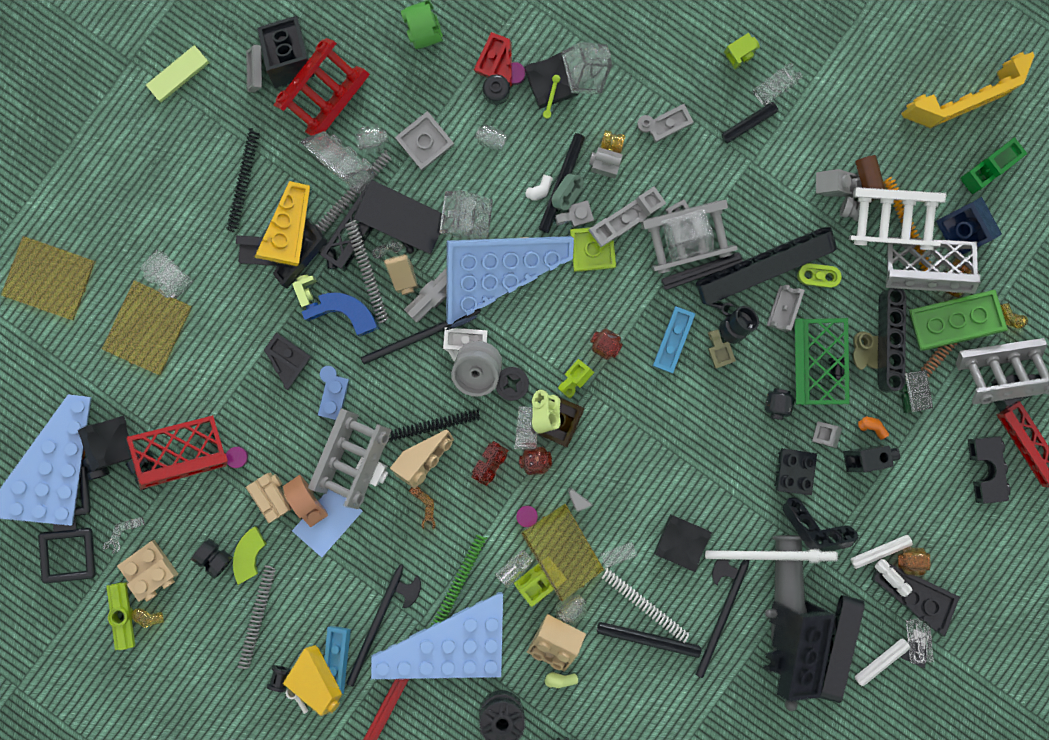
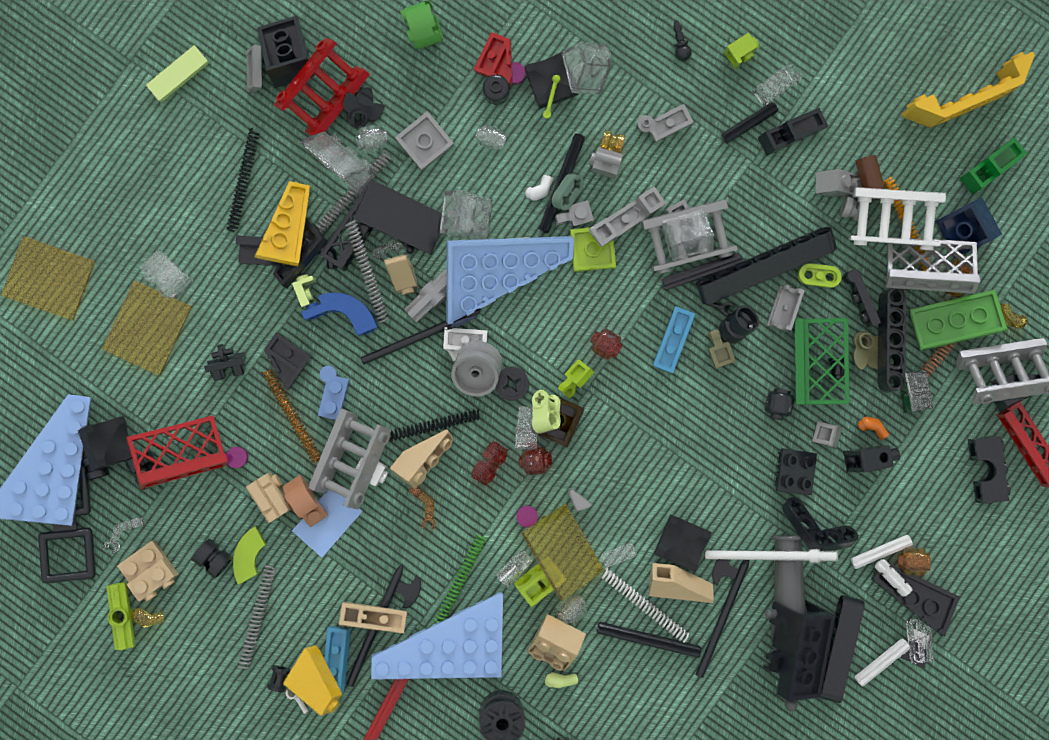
none -> black hips [204,344,246,381]
none -> clear orange piece [261,369,321,463]
none -> tan slope [339,601,407,633]
none -> black plate [343,87,385,128]
none -> tan slope [649,563,714,603]
none -> black bar [674,20,692,61]
none -> black slope [758,108,828,156]
none -> black plate [842,269,881,328]

